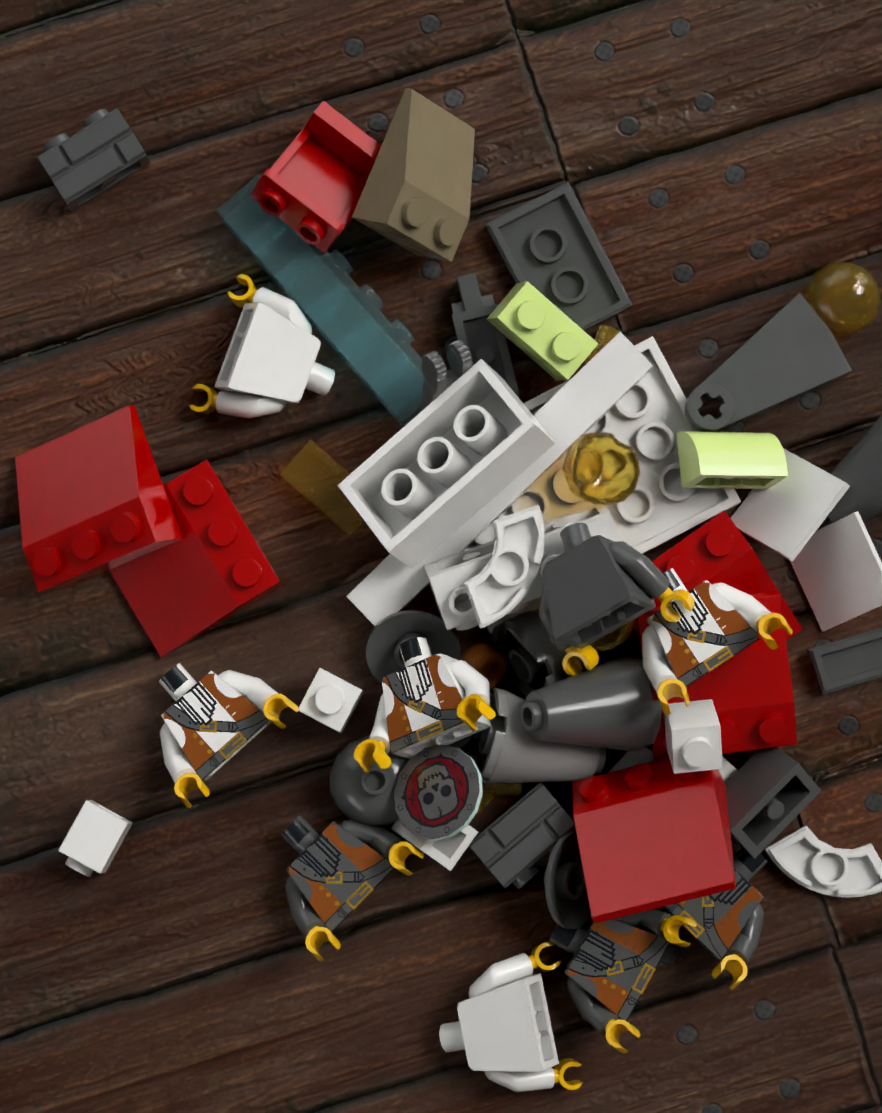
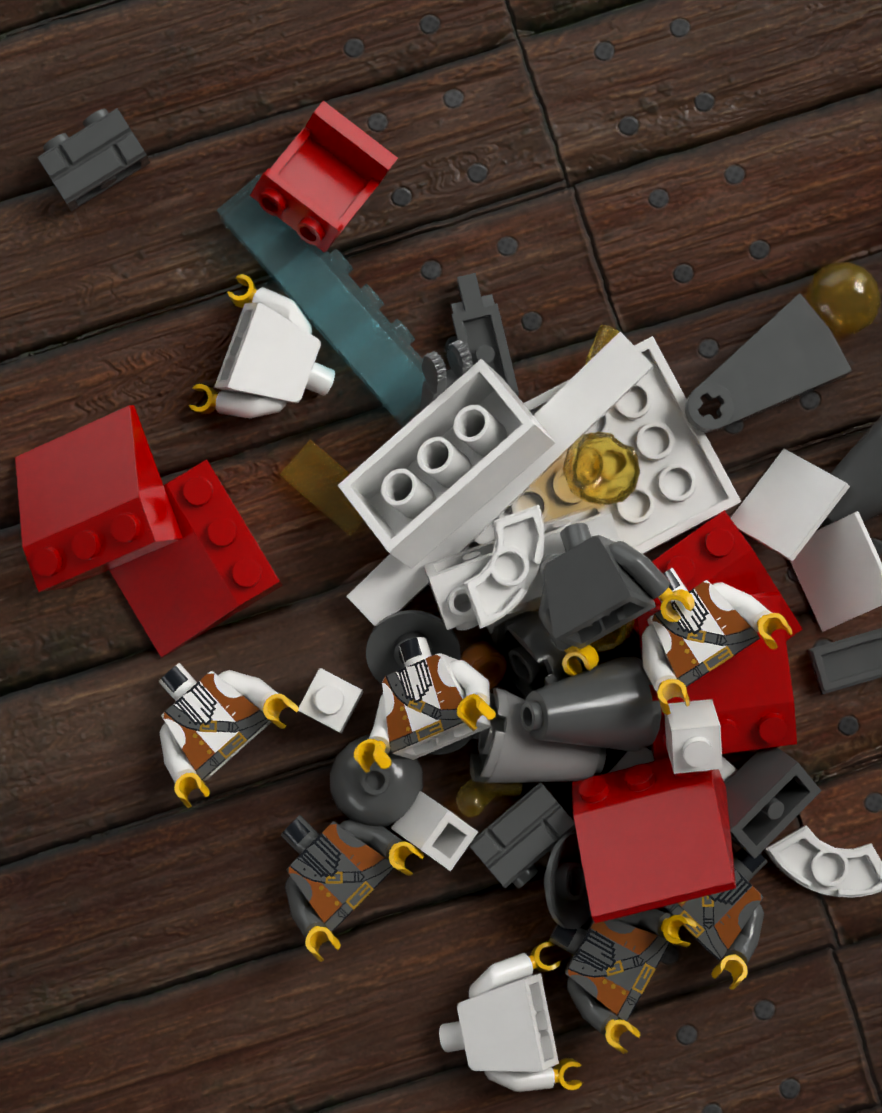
white brick [58,800,133,877] -> none
dark tan slope [352,88,475,262] -> none
shield [394,744,483,841] -> none
dark grey tile [485,182,633,331] -> none
yellowish green brick [487,281,598,381] -> none
yellowish green brick [676,431,788,489] -> none

